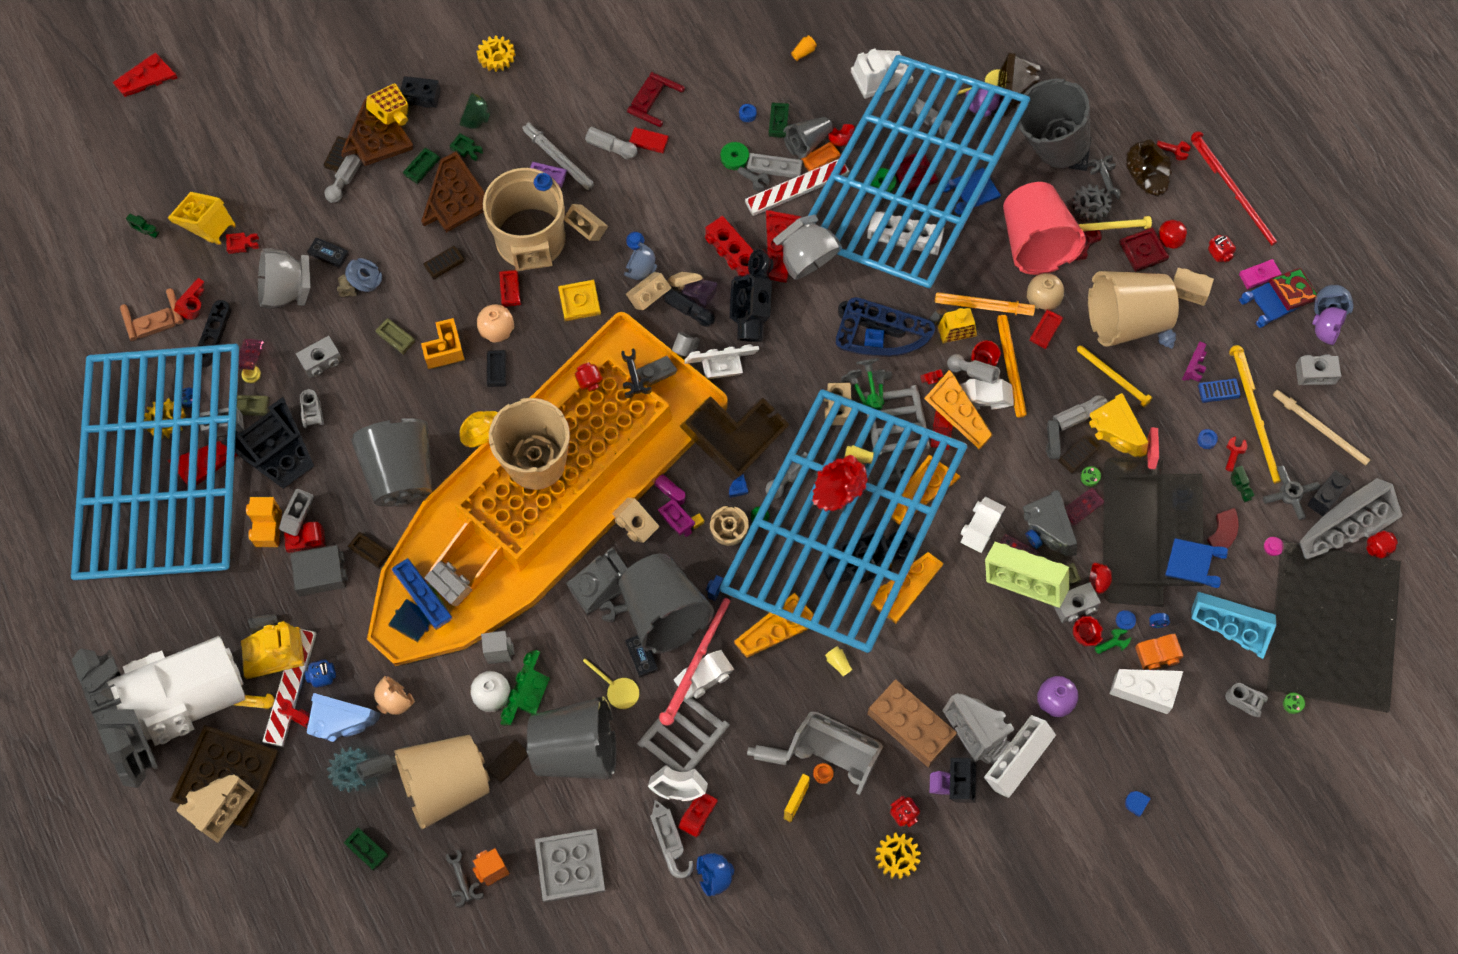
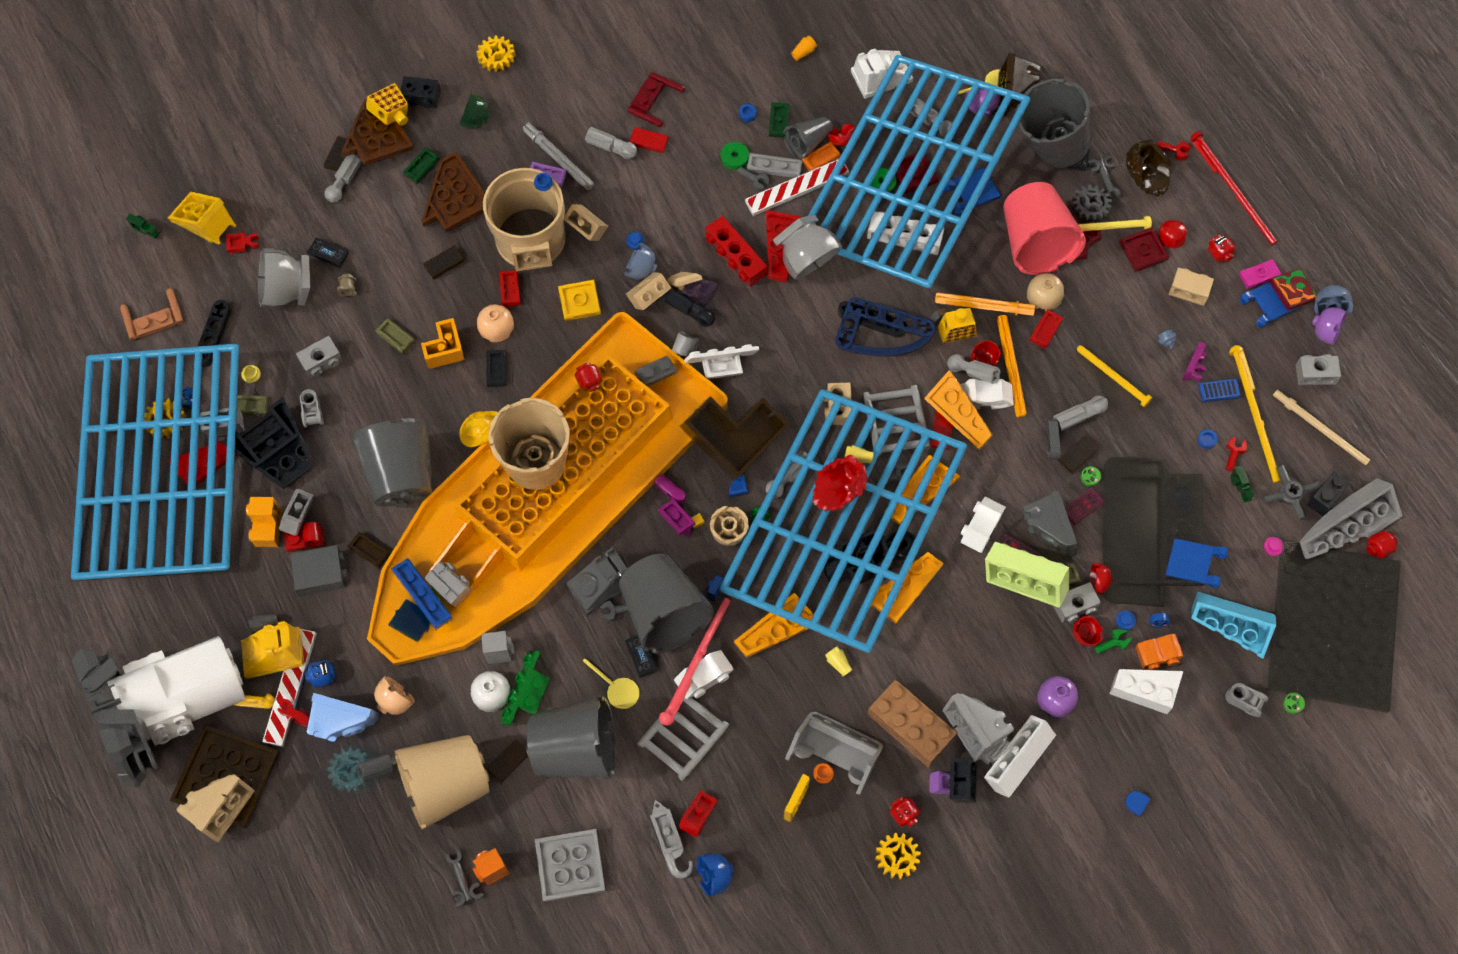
red wing [113,52,177,97] -> none
red plate [174,277,204,320] -> none
clear pink tile [238,339,264,370] -> none
dark green plate [343,828,388,871] -> none
sand blue tile [345,258,382,292] -> none
dark green plate [450,133,483,161] -> none
tan brick [612,498,660,543] -> none
black bar [621,348,652,398] -> none
white brick [648,765,708,801] -> none
black brick [729,248,773,342] -> none
light grey cylinder [747,745,788,765] -> none
plant [841,358,892,410] -> none
blue tile [864,328,884,348] -> none
red plate [920,369,944,385] -> none
blue tile [1025,529,1043,549] -> none
tan cone [1088,271,1179,347] -> none
yellow piece [1089,393,1148,458] -> none
coral tile [1147,427,1159,469] -> none
dark red tile [1207,508,1239,549] -> none

